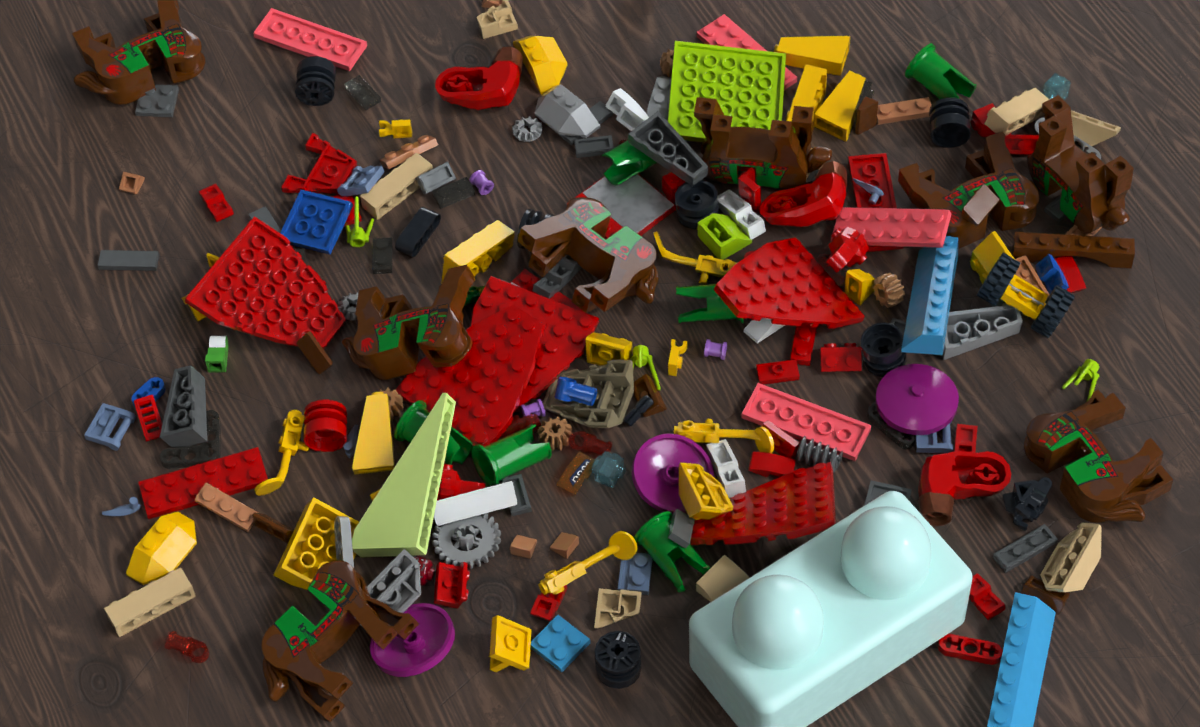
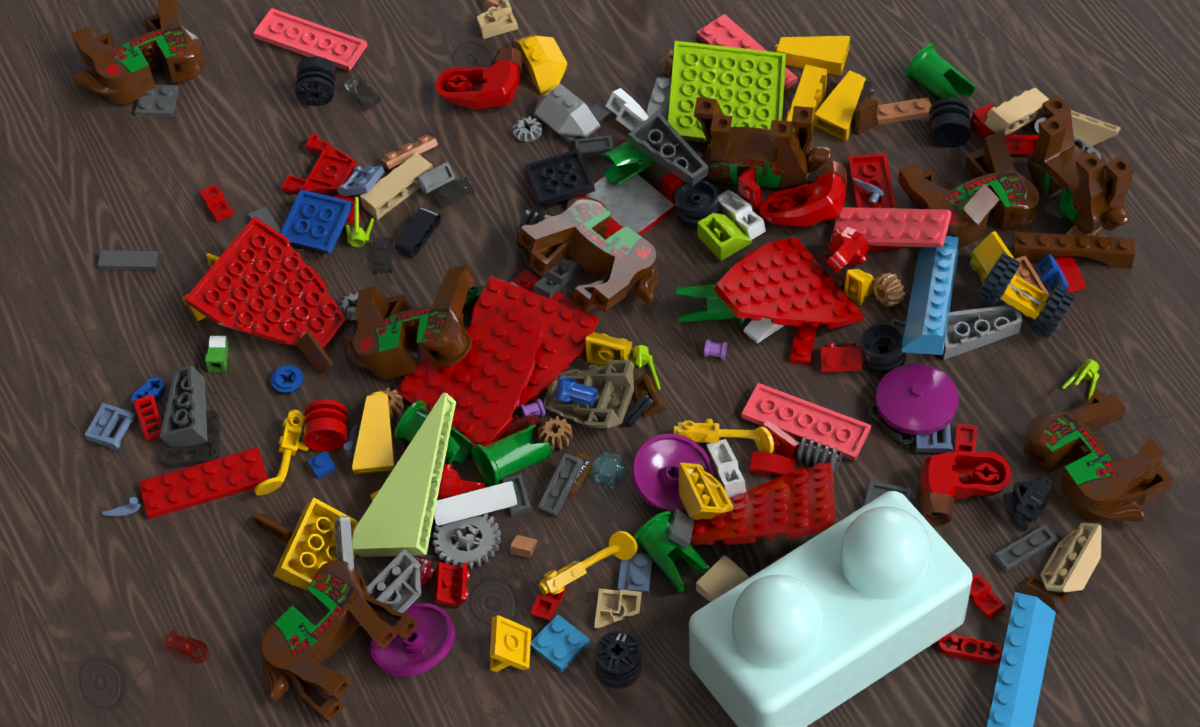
tan brick [104,568,196,637] -> none
nougat slope [119,172,145,194] -> none
yellow wedge [126,511,197,585] -> none
nougat plate [195,483,258,532] -> none
yellow plate [379,120,412,138] -> none
yellow wedge [441,220,515,284] -> none
medium lavender bush [469,170,494,195] -> none
nougat slope [550,532,579,559] -> none
clear red connector [569,431,612,459] -> none
yellow piece [653,231,736,284] -> none
yellow plate [668,339,687,376] -> none
red plate [756,359,800,385] -> none
clear light blue brick [1042,73,1071,100] -> none
none -> blue gear [271,365,304,394]
none -> blue plate [308,451,336,479]
none -> black plate [525,149,595,207]
none -> dark grey tile [537,453,584,517]

